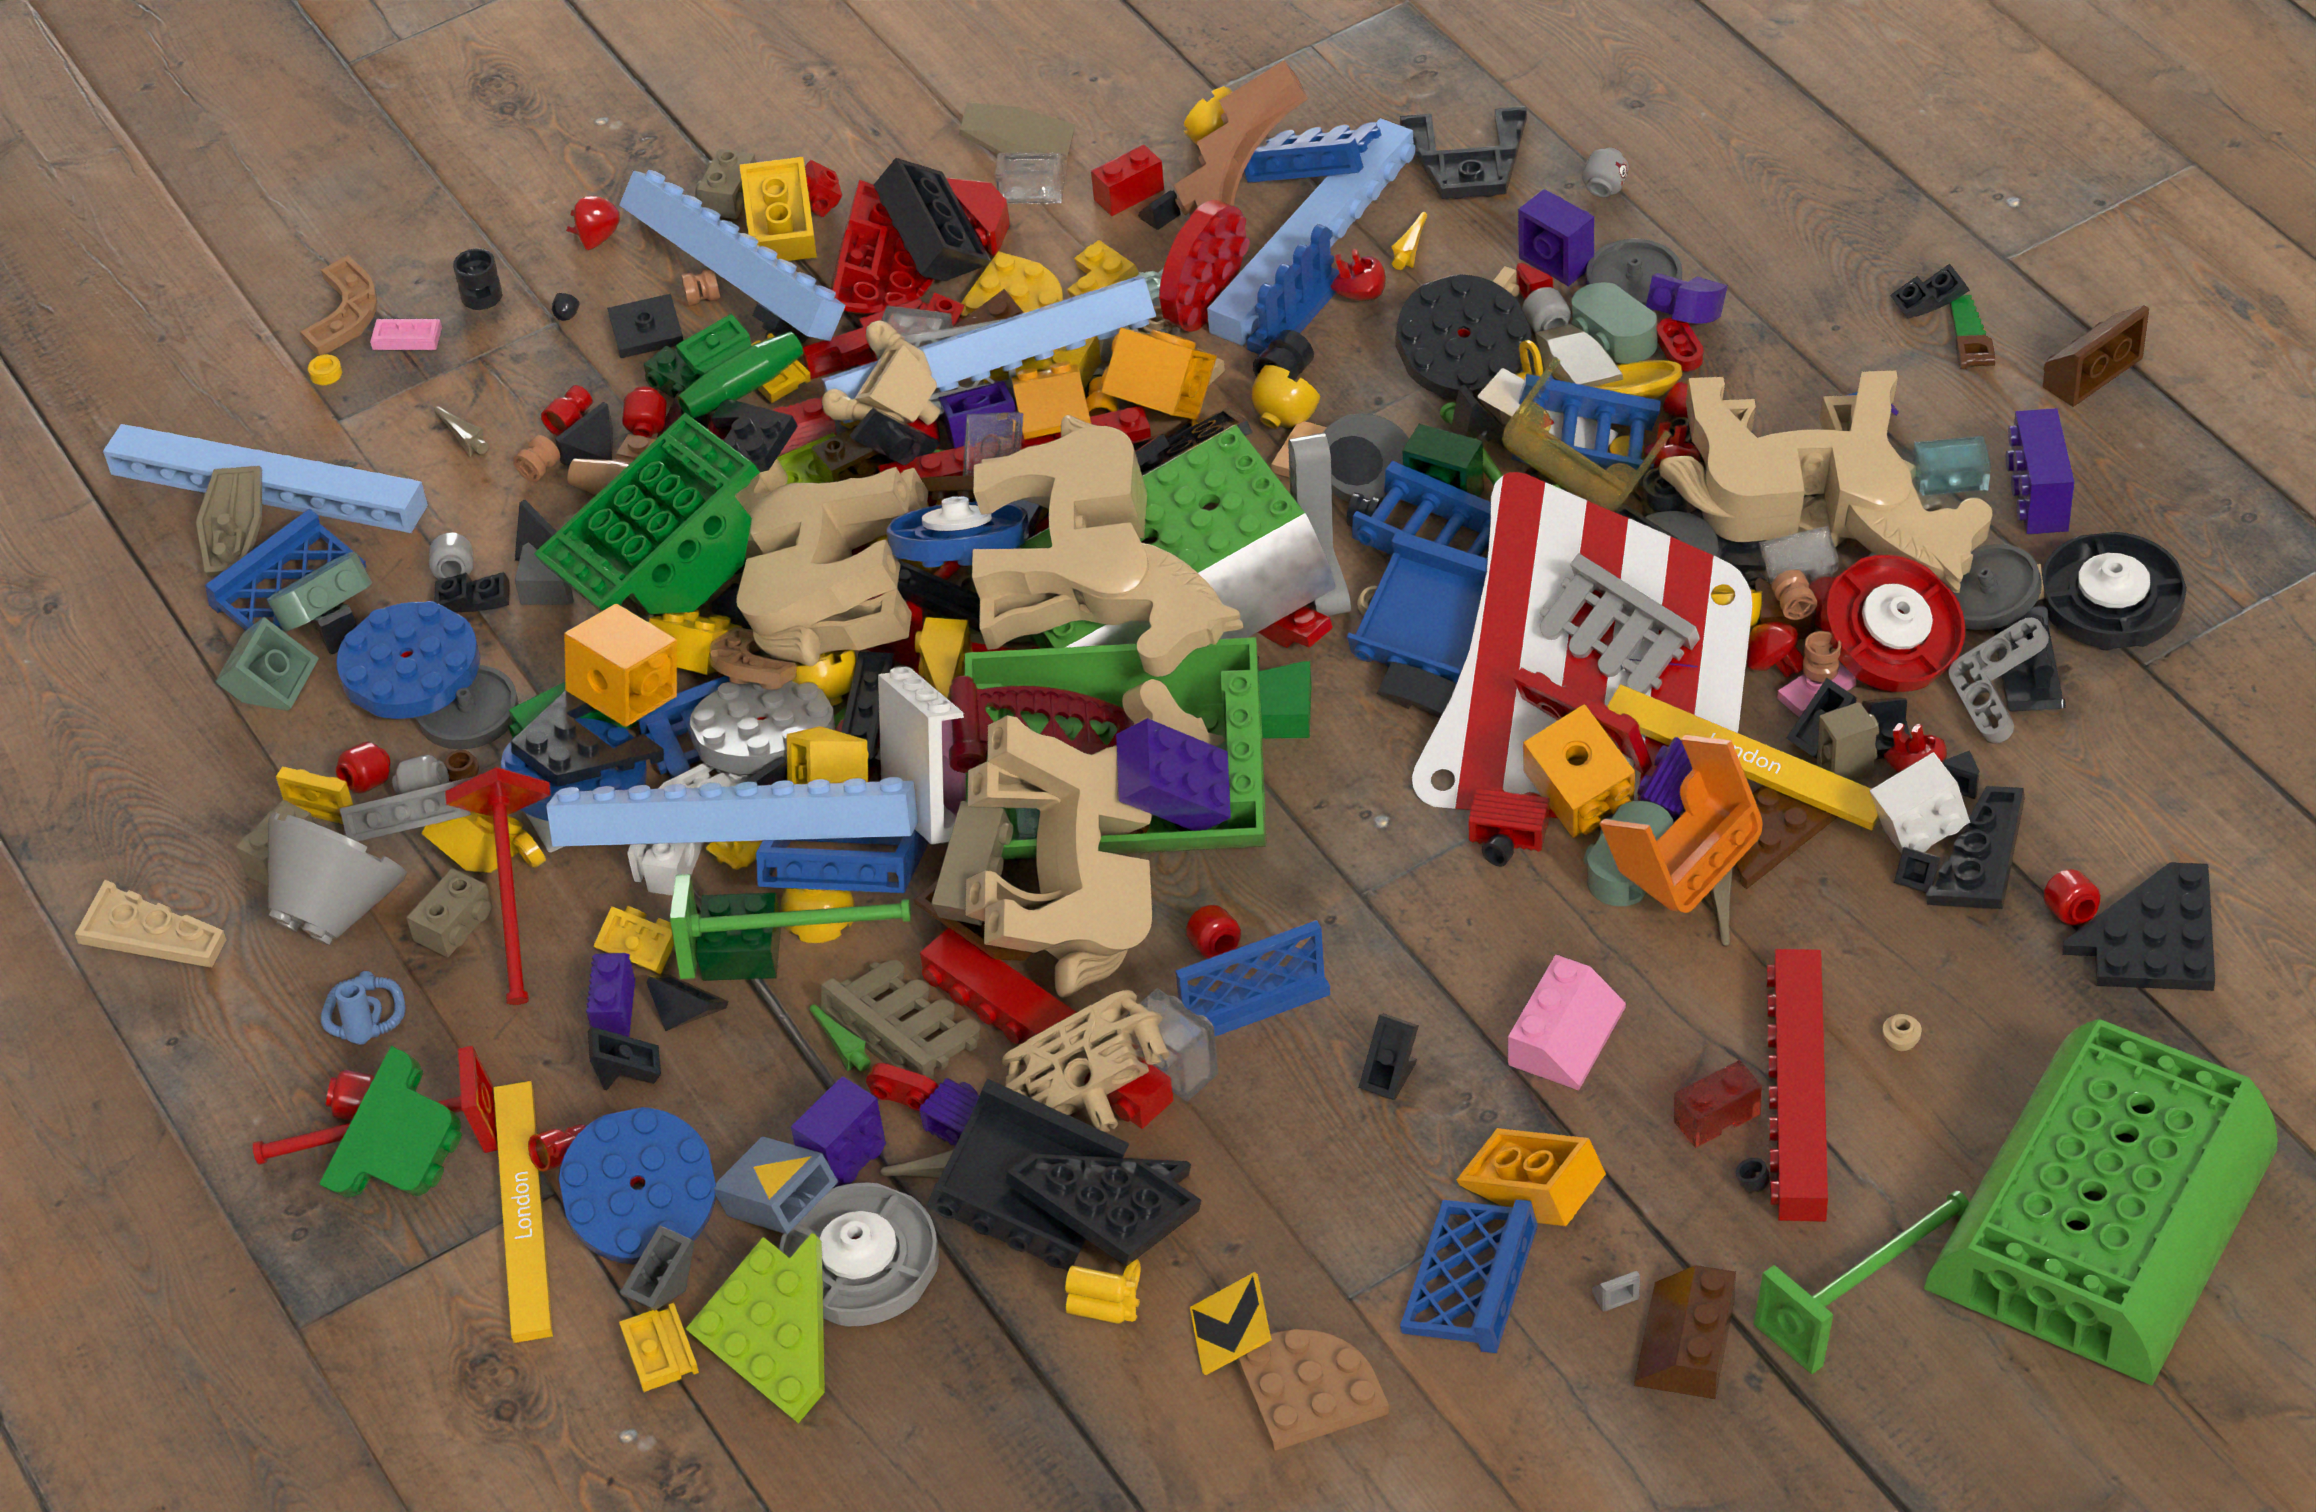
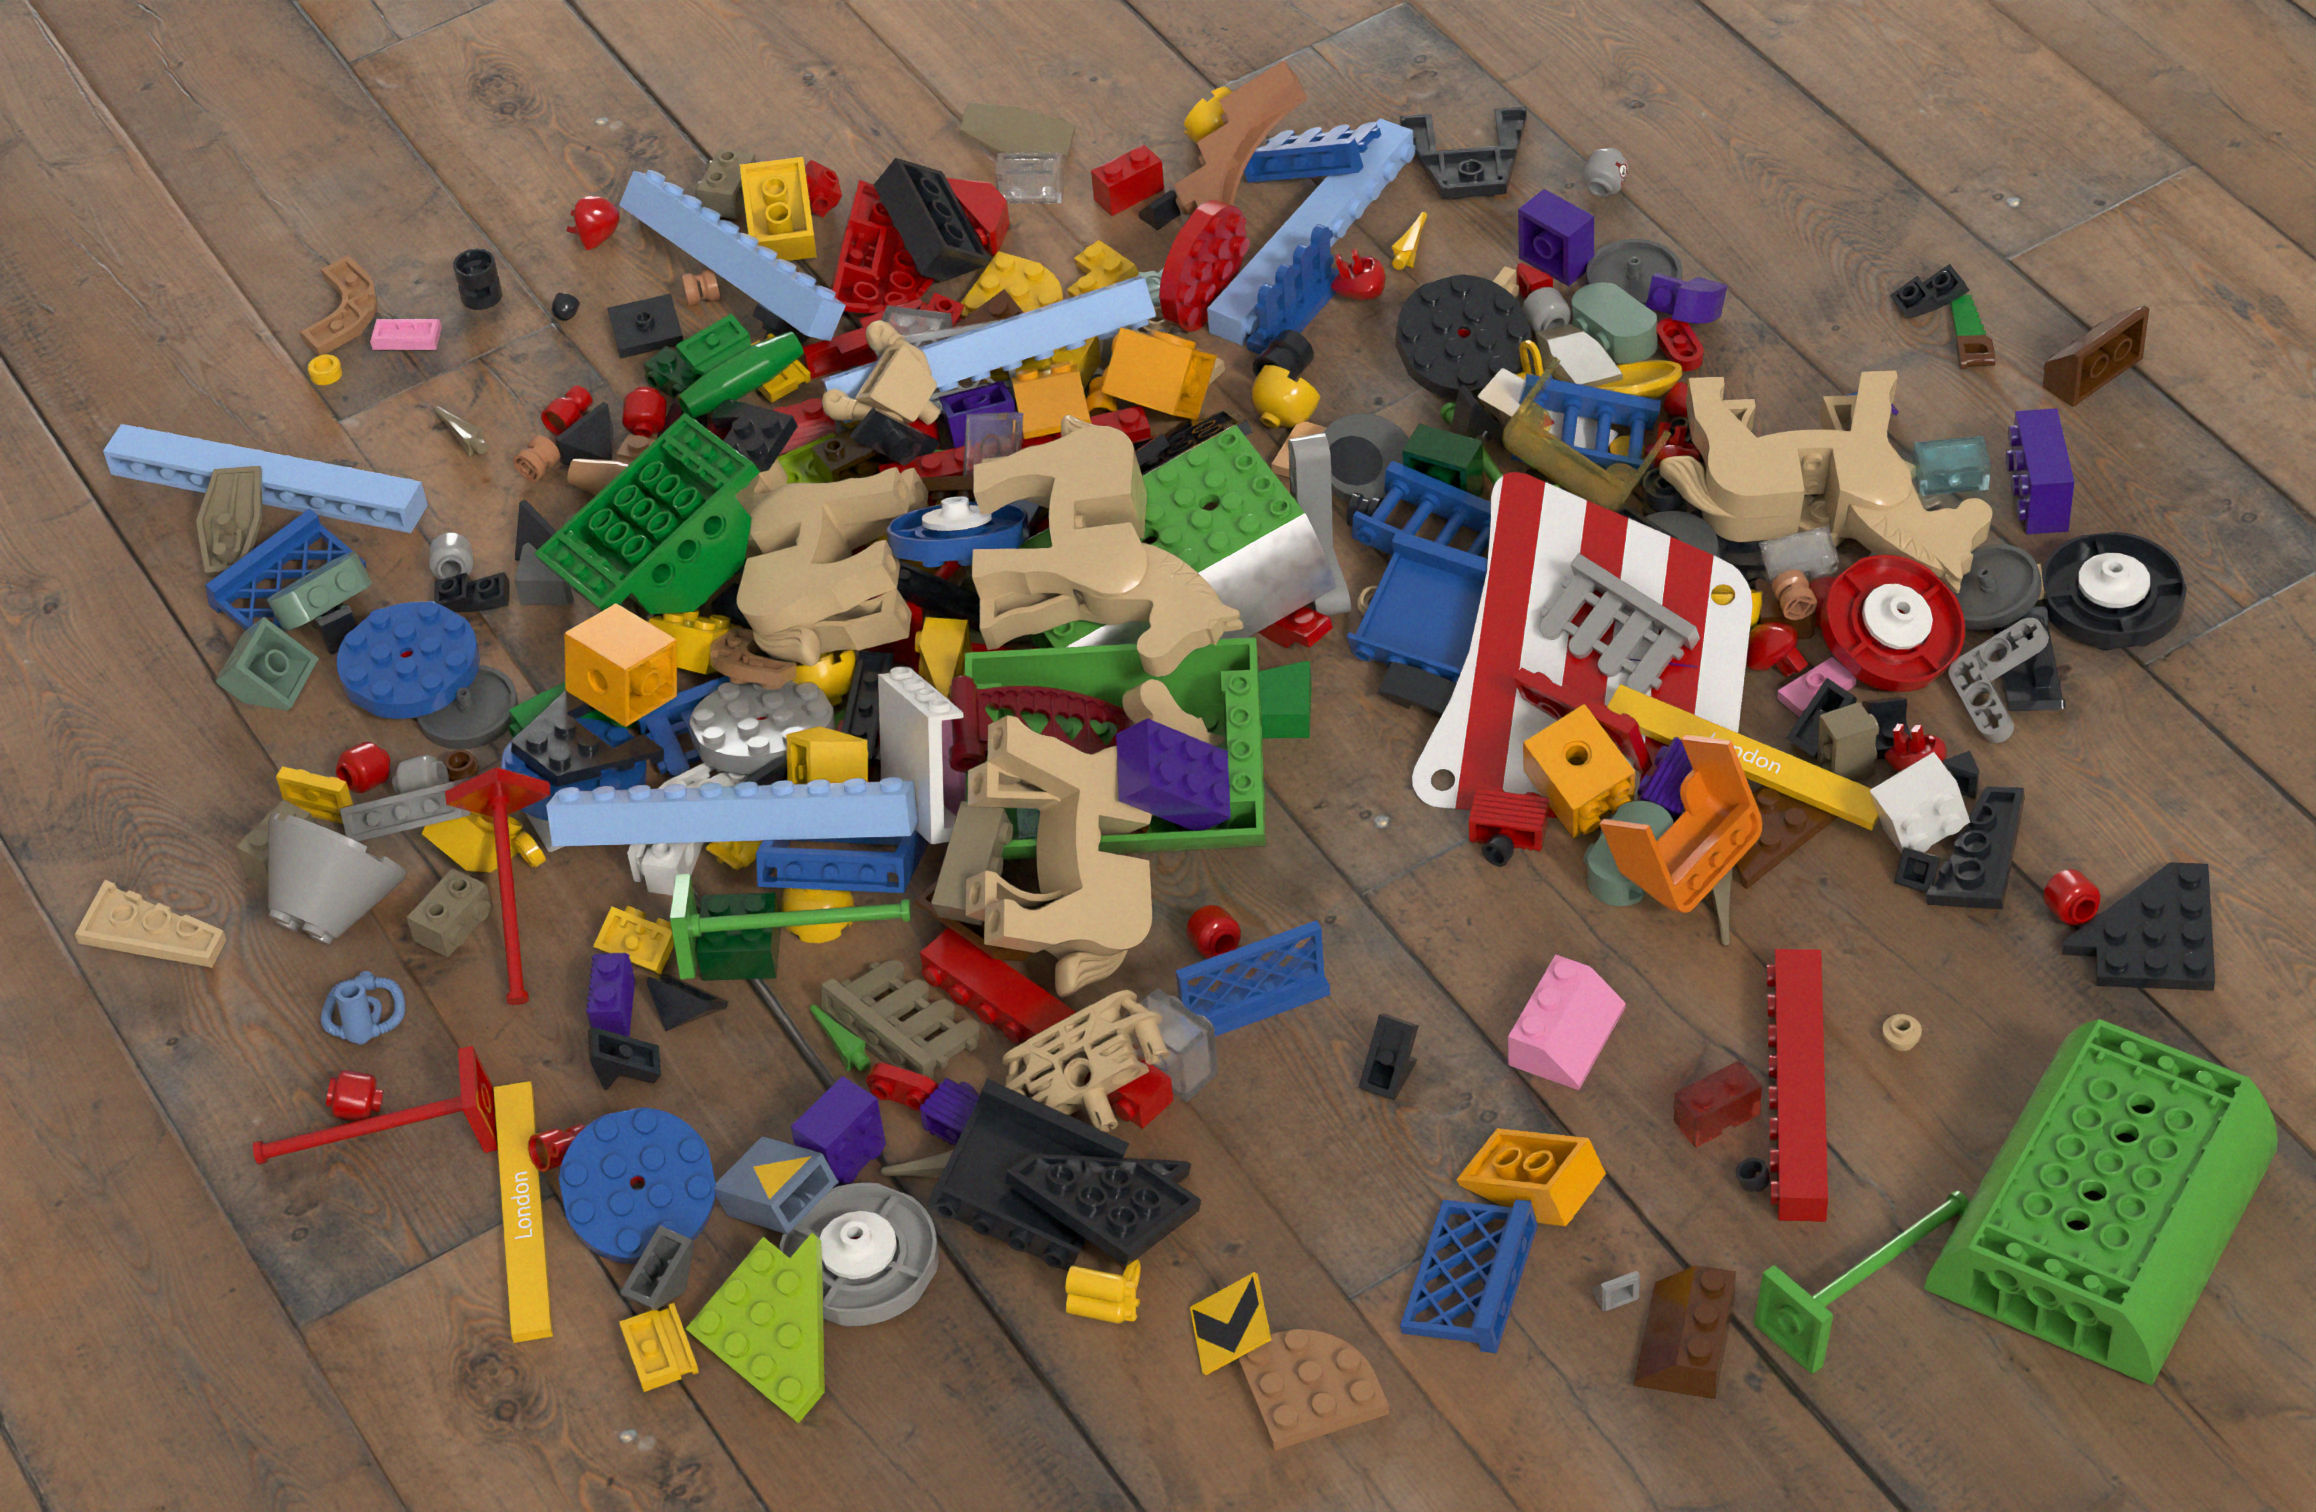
green brick [319,1046,462,1198] -> none
nougat wheel [1802,631,1841,682] -> none

